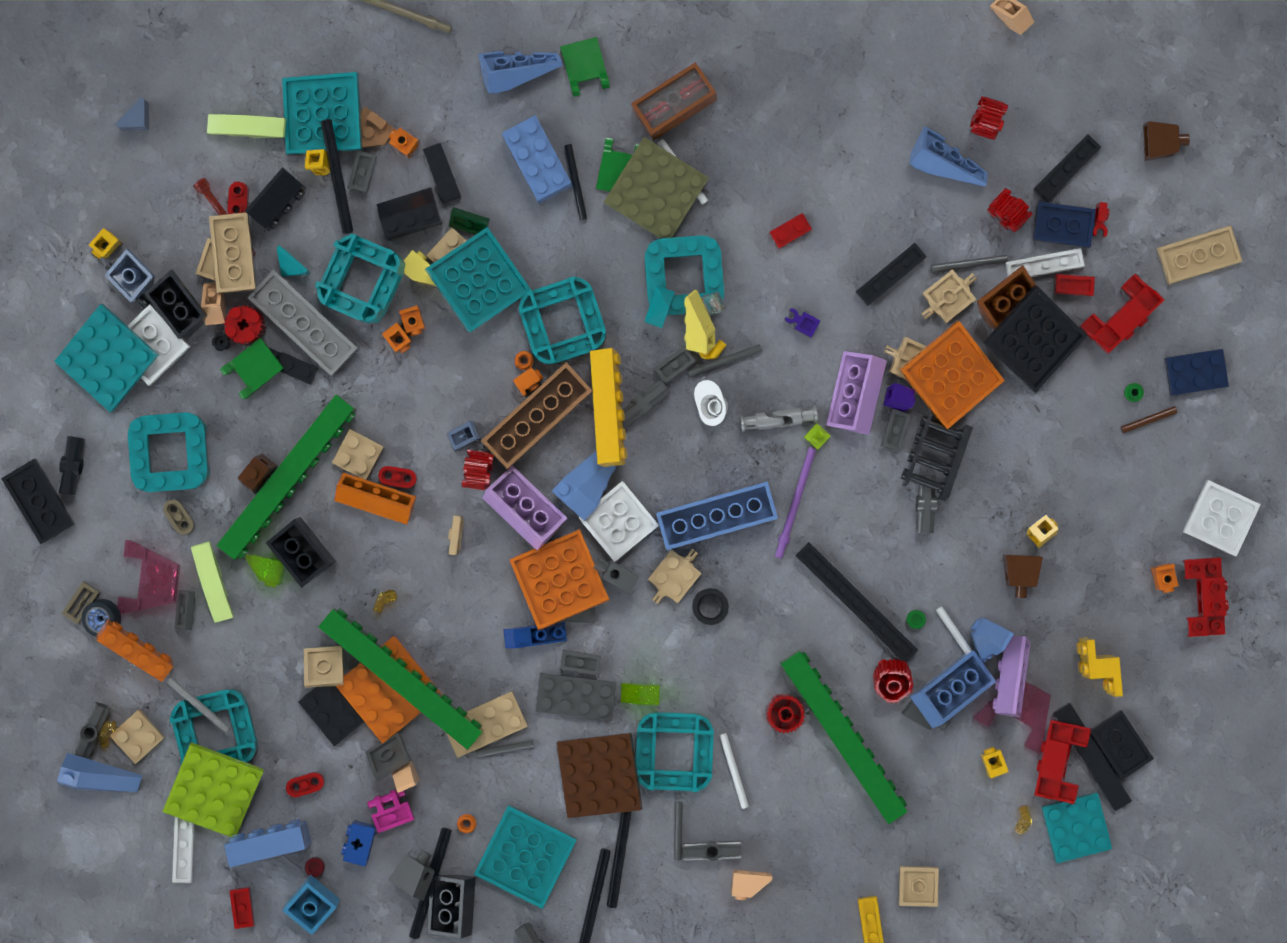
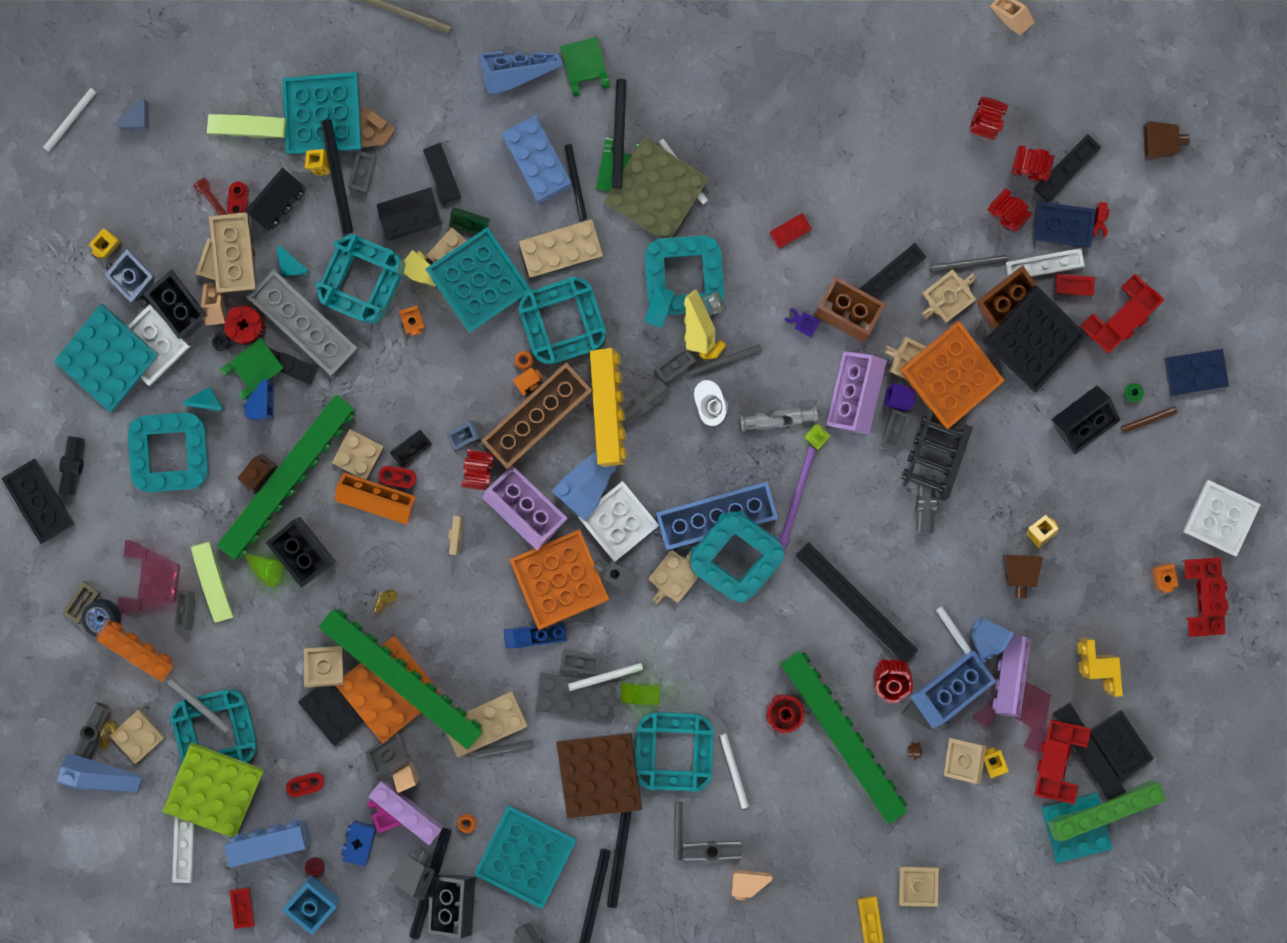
dark tan plate [163,500,195,535] -> none
orange brick [382,323,412,354] -> none
orange brick [389,127,420,158] -> none
brick [631,62,717,141] -> none
black tyre [692,588,729,625] -> none
green tile [906,610,926,629] -> none
medium blue wedge [909,126,988,187] -> none
clear yellow arm [1015,805,1032,834] -> none
tan tile [1157,225,1243,285] -> none
none -> white bar [43,88,97,152]
none -> teal slope [183,387,225,412]
none -> blue slope [244,379,274,420]
none -> lavender brick [368,778,443,845]
none -> black plate [390,429,432,467]
none -> tan plate [519,219,603,279]
none -> white bar [568,663,643,691]
none -> black axle [612,79,626,189]
none -> teal plate [690,511,784,603]
none -> dark orange slope [813,276,885,343]
none -> reddish brown plate [908,741,922,760]
none -> tan plate [943,738,986,784]
none -> red brick [1011,146,1055,182]
none -> bright green arch [1047,780,1167,842]
none -> black slope [1051,385,1120,454]

